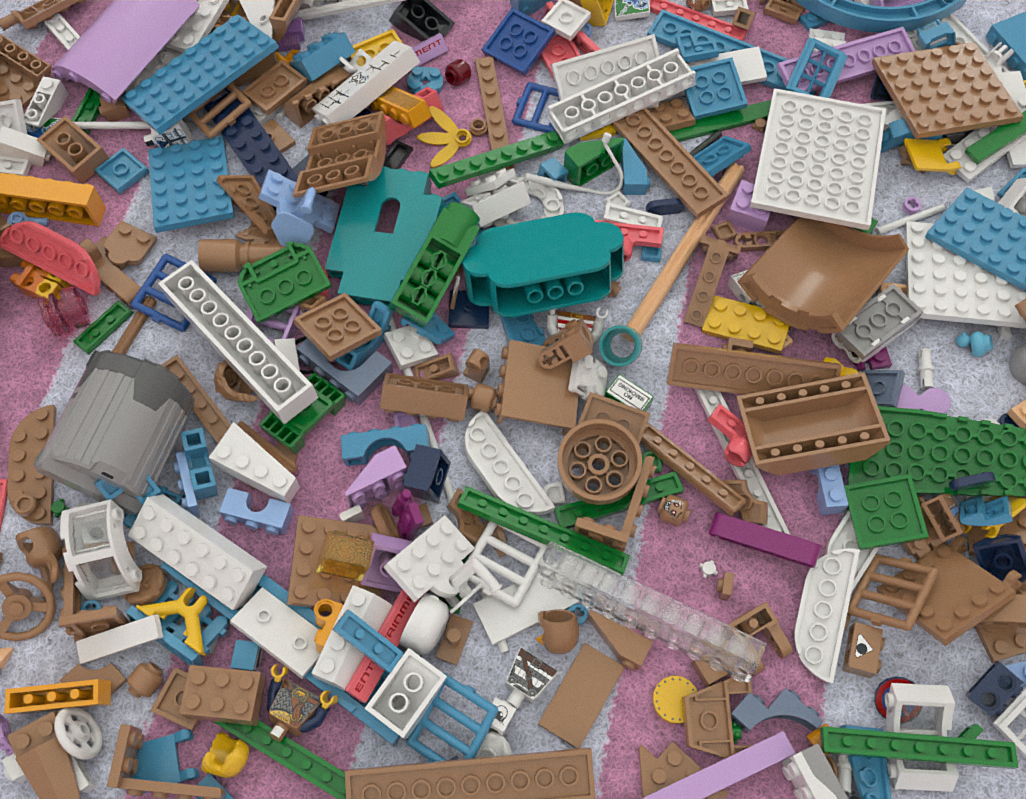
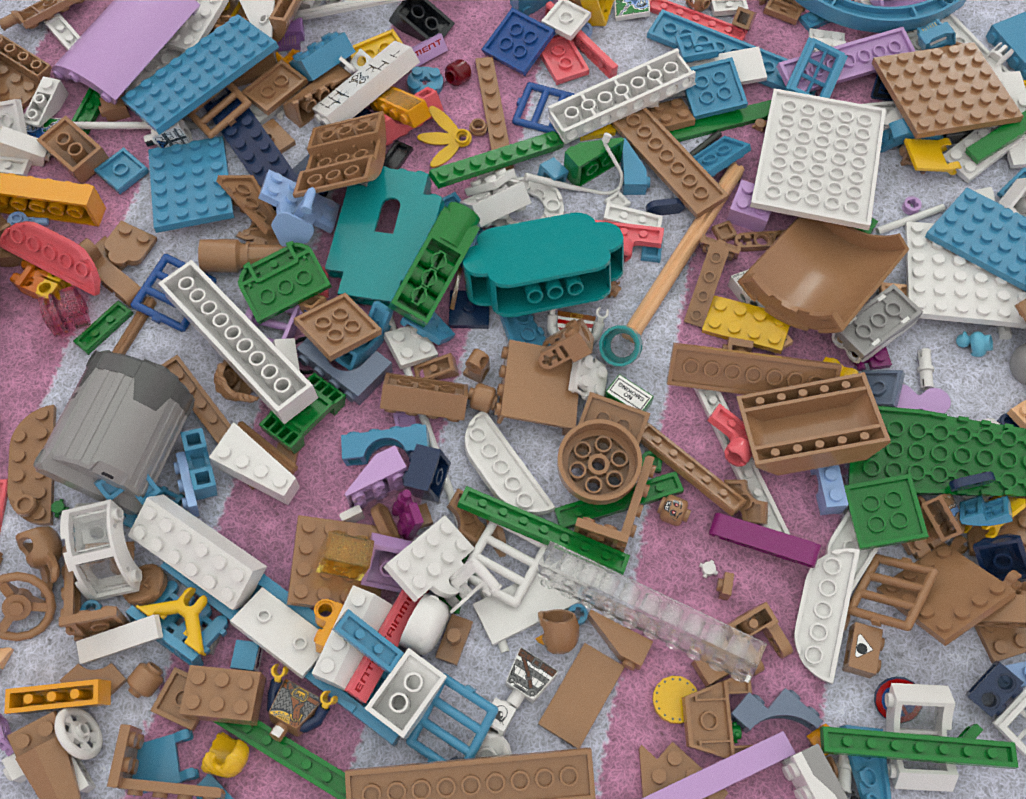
light blue arch [219,488,294,535] -> none
white tile [543,482,566,506] -> none
white plate [550,34,660,101] -> none

